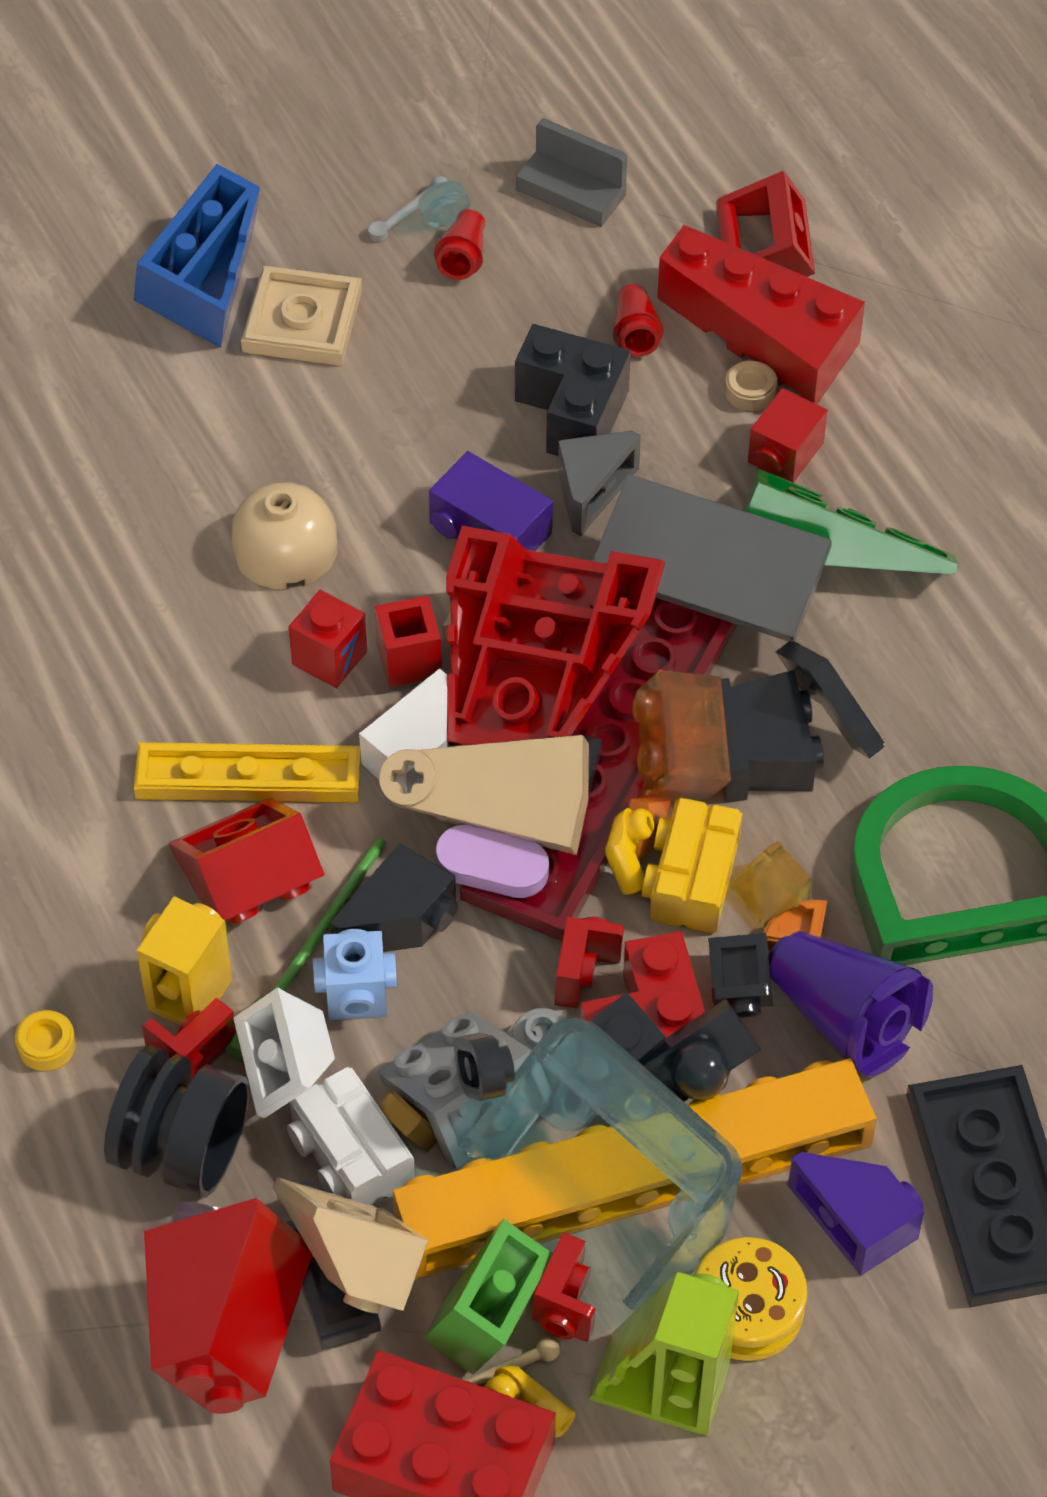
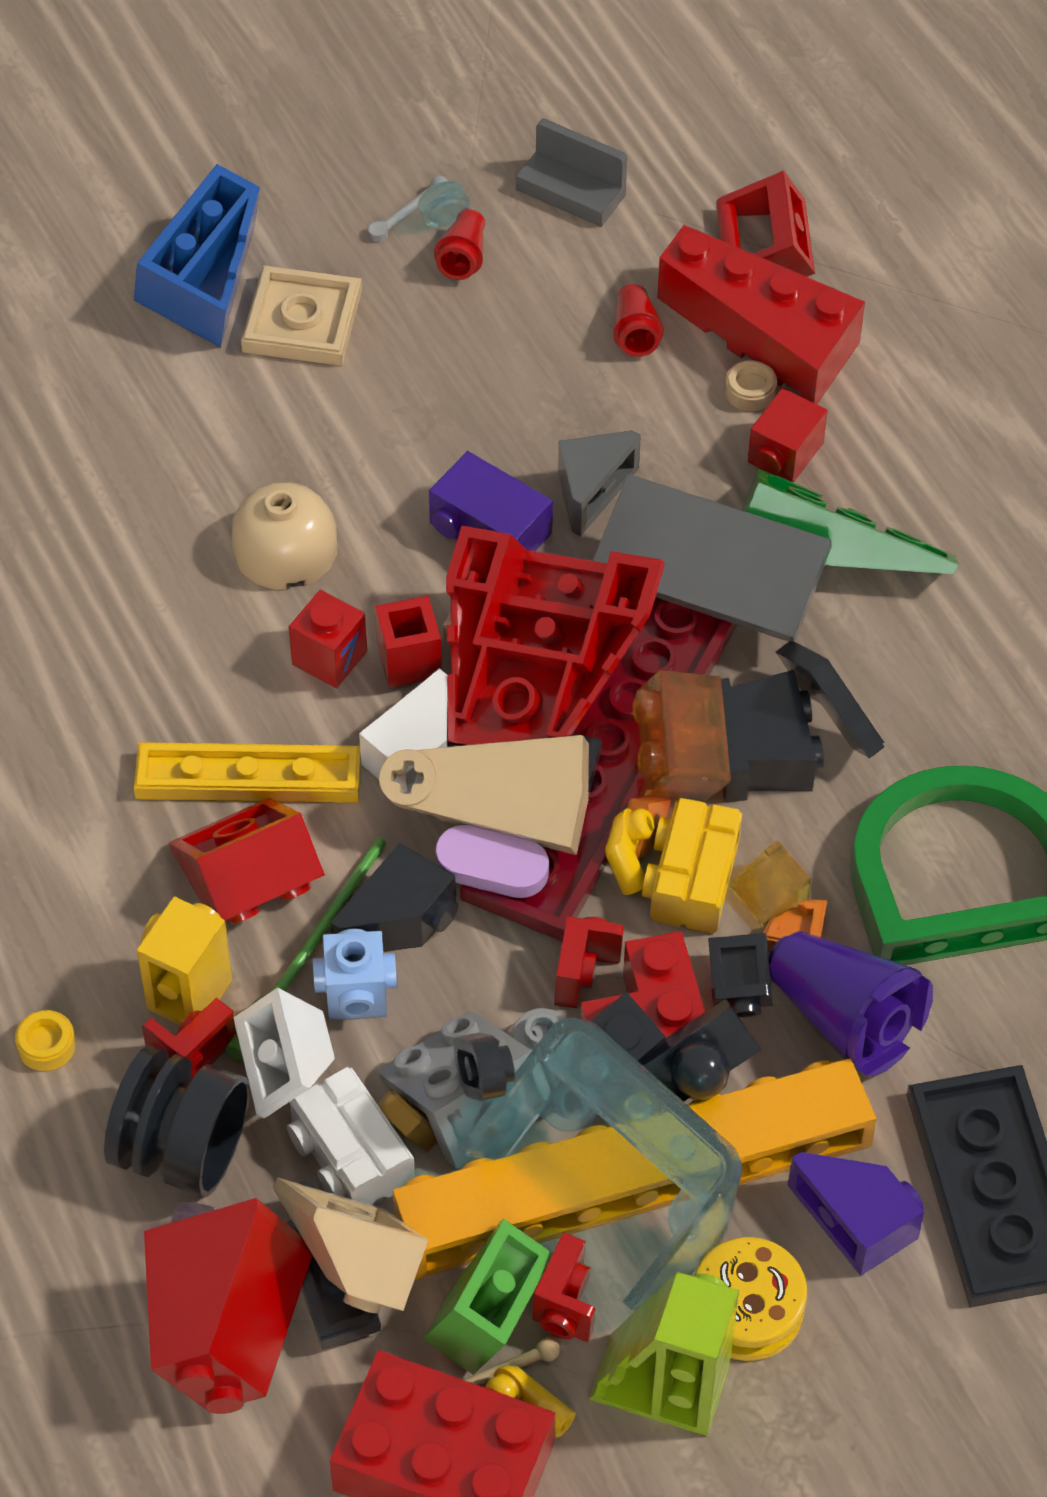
black brick [515,323,631,456] -> none

